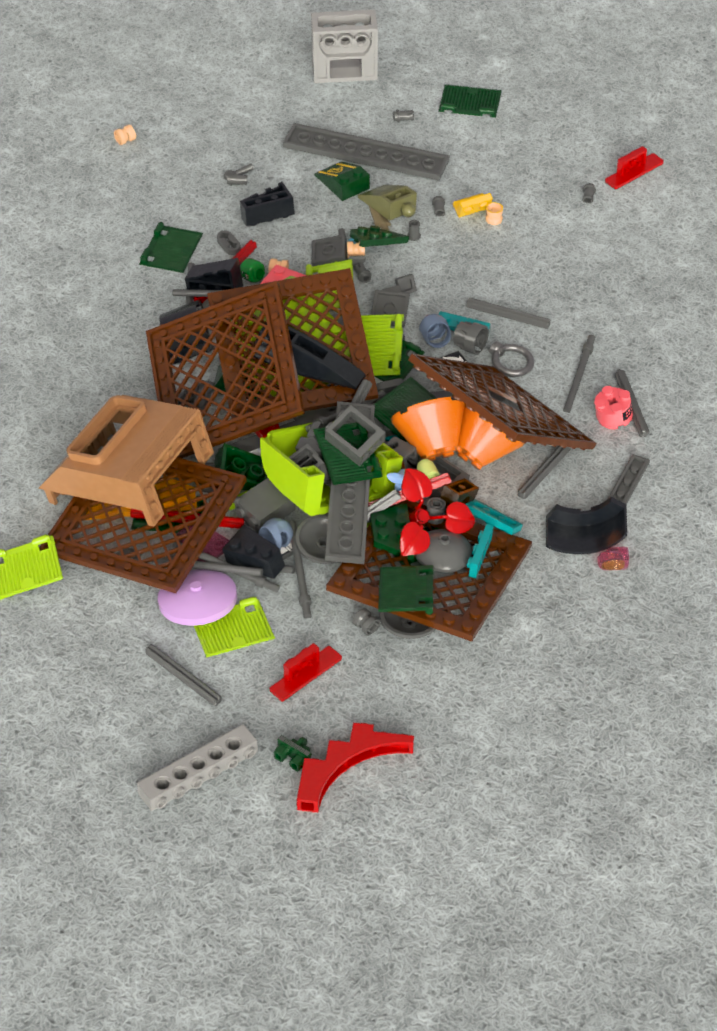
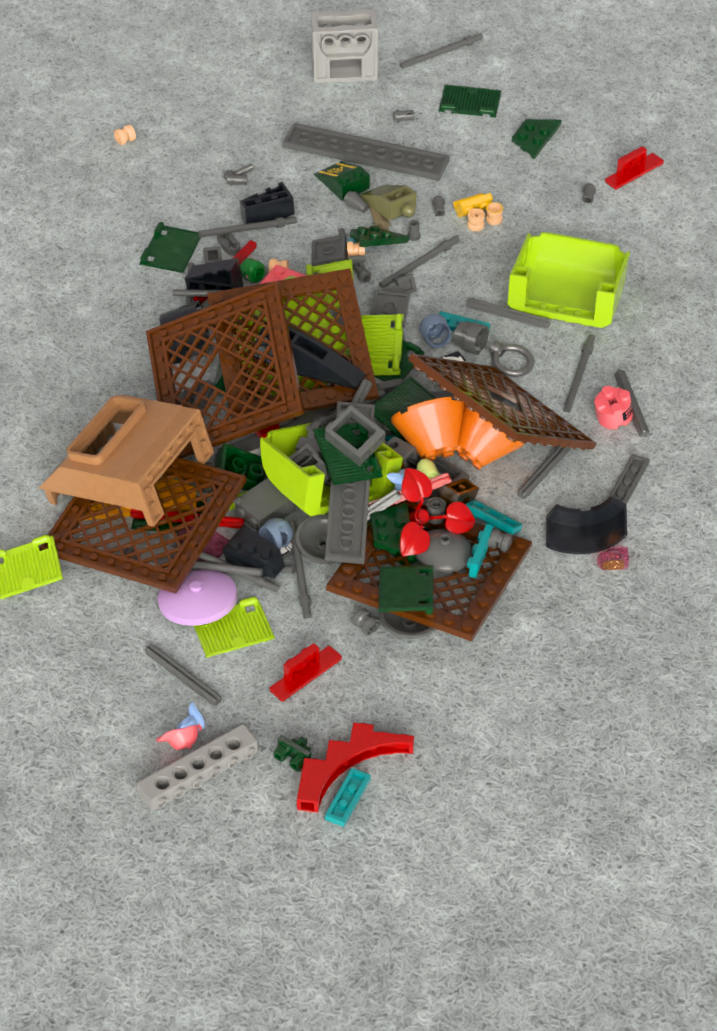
none -> coral hair [156,702,205,750]
none -> dark grey bar [198,217,297,238]
none -> dark grey slope [203,246,222,264]
none -> teal plate [325,768,371,827]
none -> dark grey cone [344,191,369,213]
none -> dark grey bar [379,235,460,288]
none -> dark grey bar [399,33,483,69]
none -> light nougat wheel [467,208,485,231]
none -> dark grey wheel [488,529,513,553]
none -> lime slope [507,232,630,328]
none -> dark green wing [512,119,562,159]

